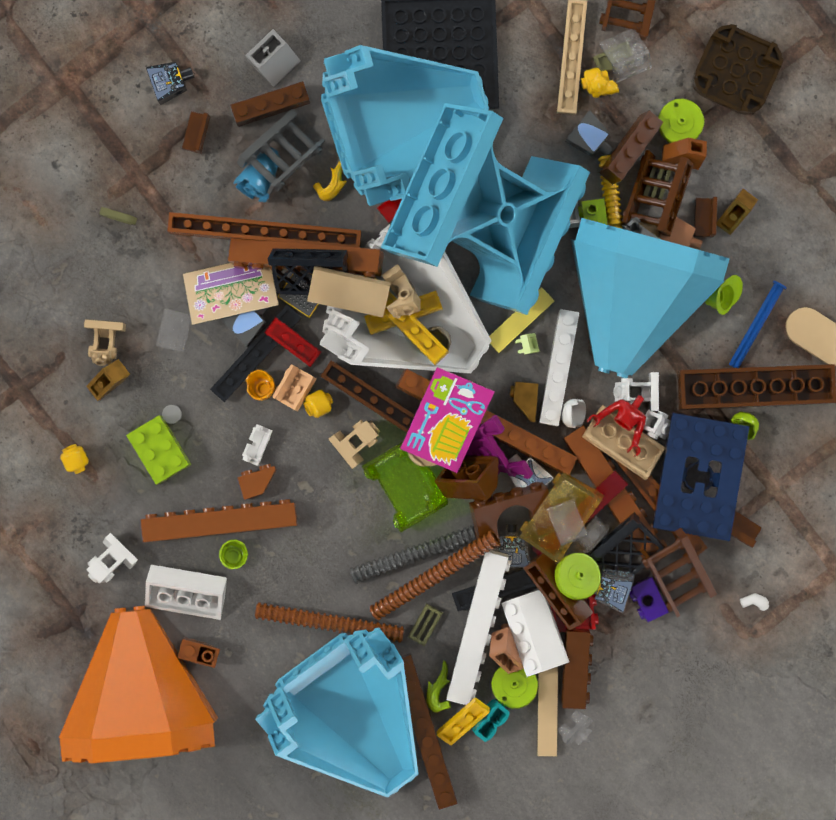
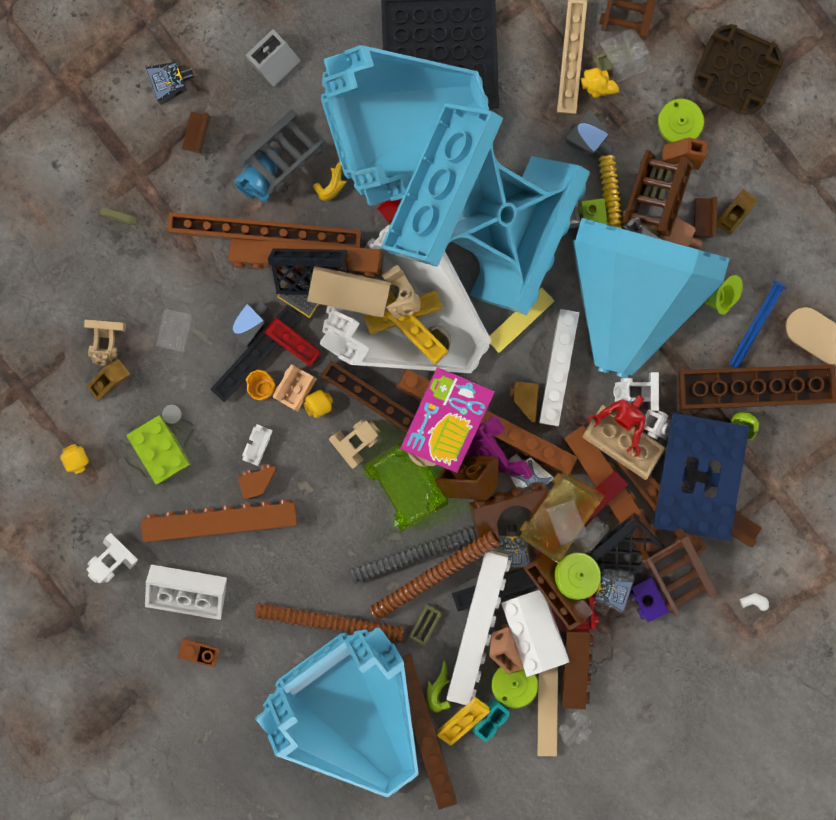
orange piece [59,606,218,763] -> none
sticker [183,263,278,325] -> none
lime hair [219,539,248,569] -> none
reddish brown brick [230,81,310,127] -> none
yellowish green tile [515,333,540,355] -> none
white hair [561,399,586,428] -> none
reddish brown brick [598,110,664,185] -> none

